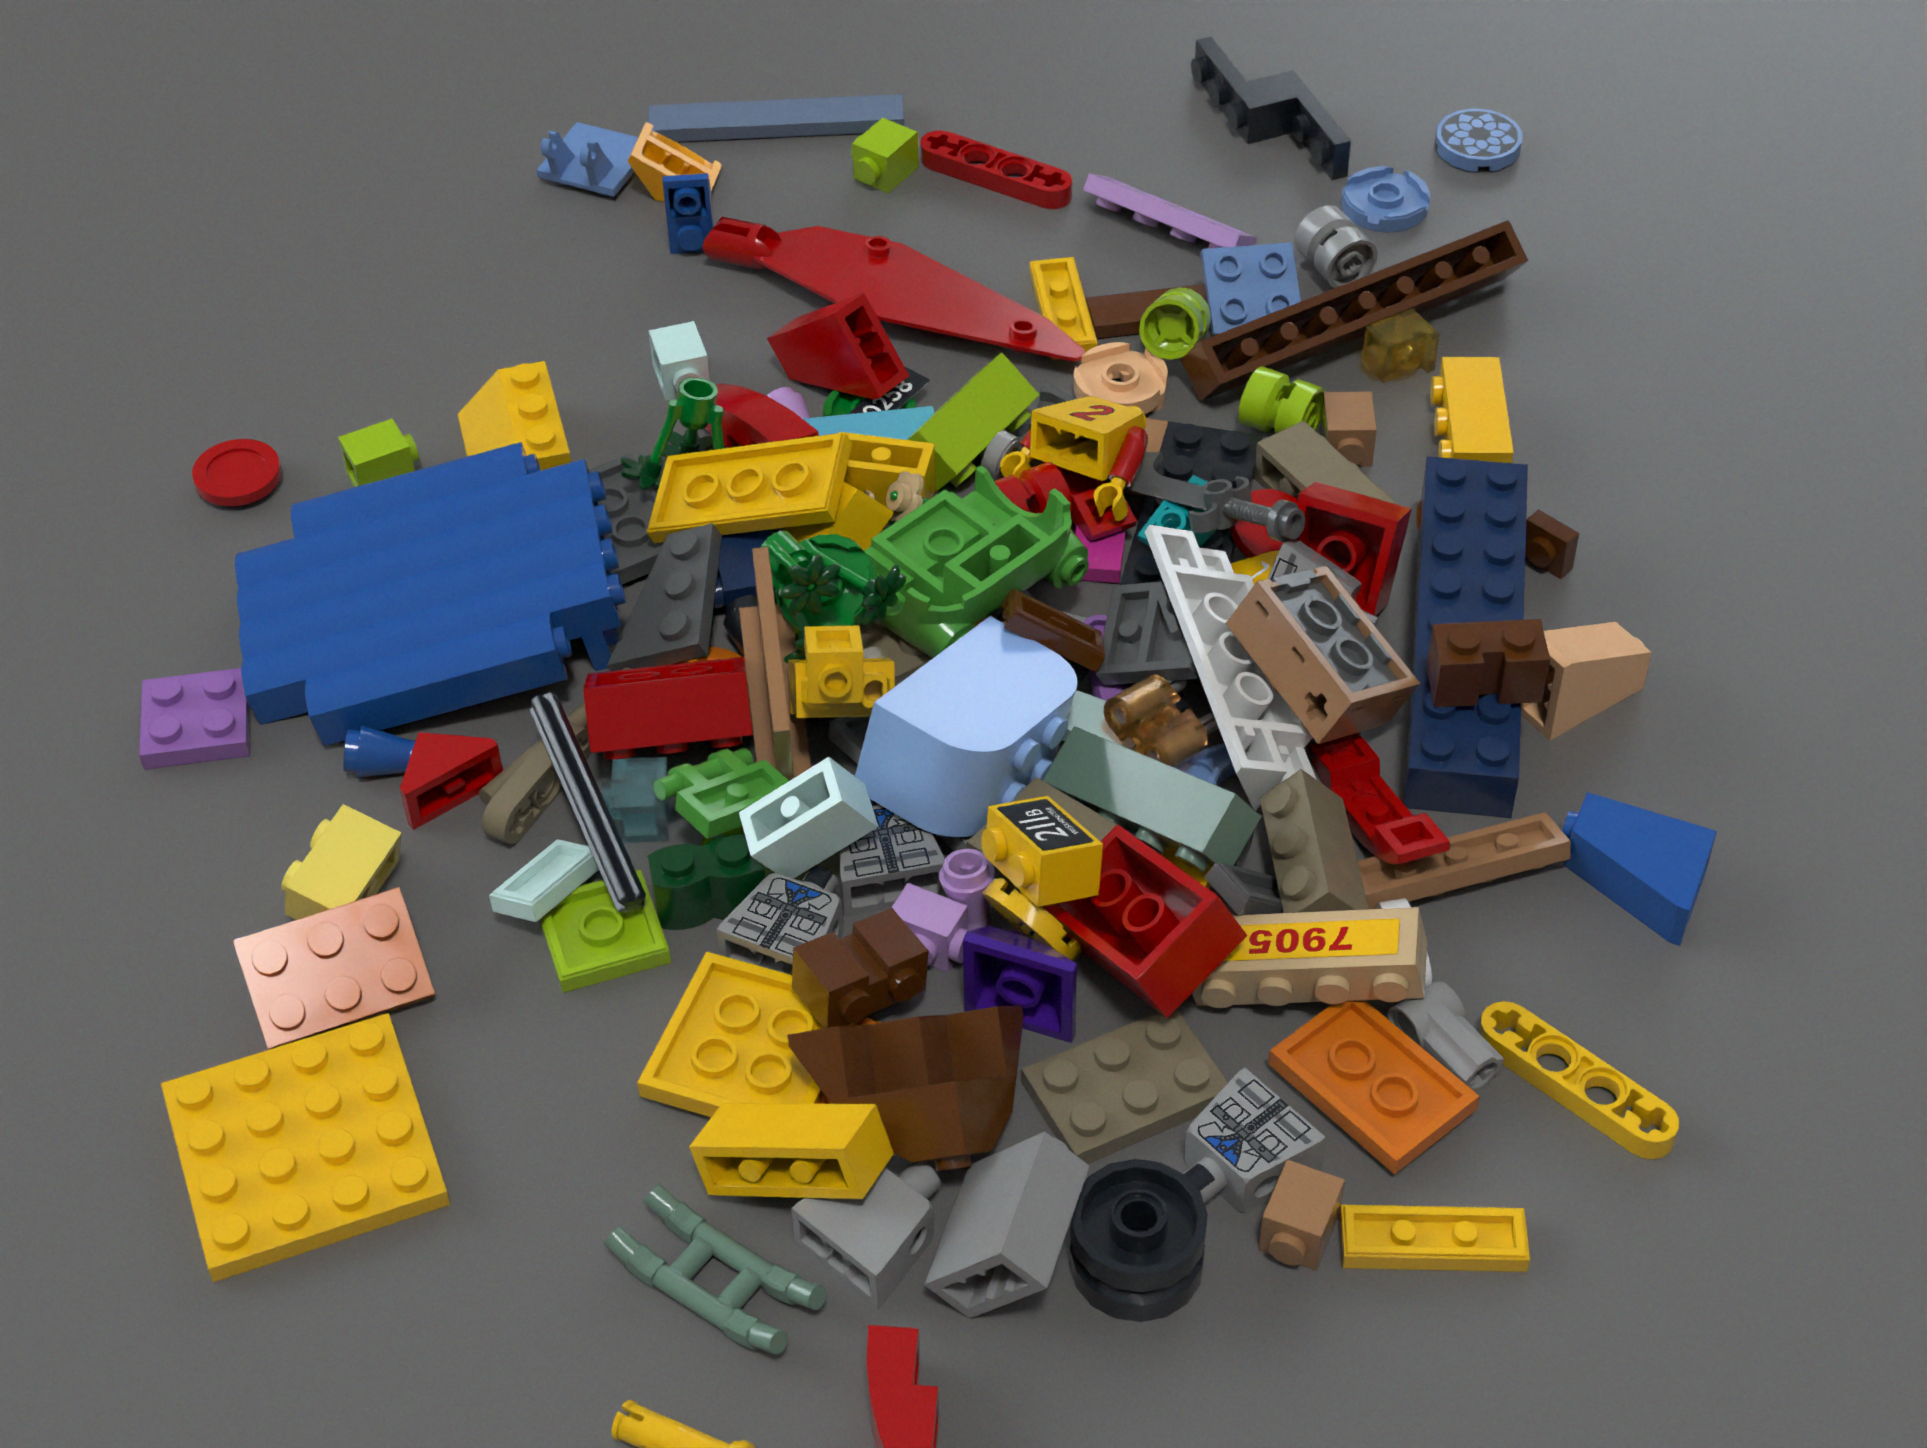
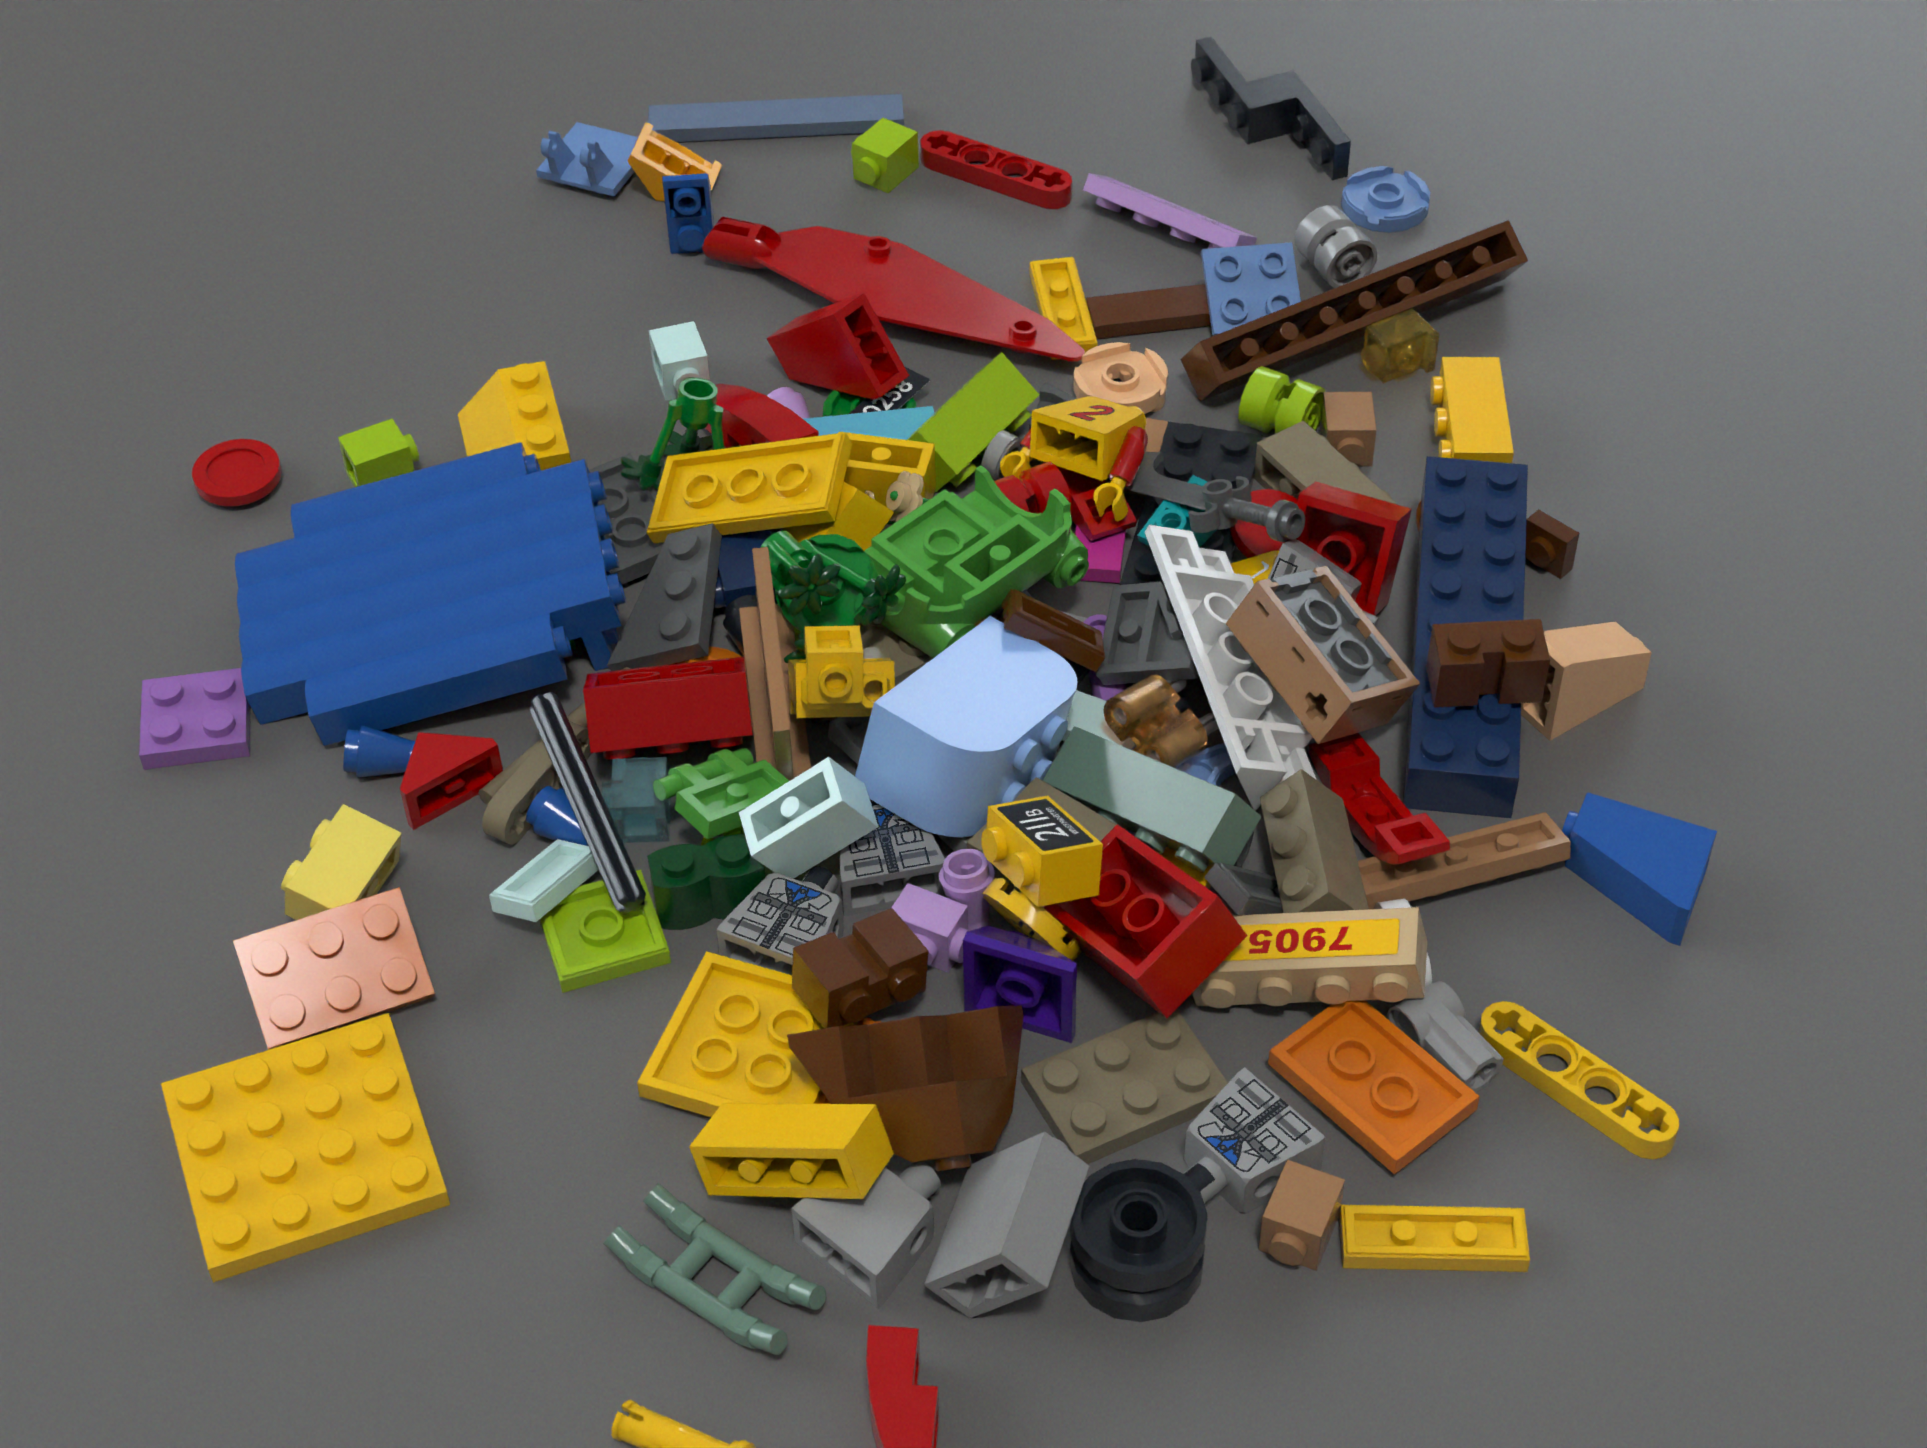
lime wheel [1139,287,1211,360] -> none
medium blue tile [1435,108,1523,172] -> none
none -> blue cone [526,786,588,846]

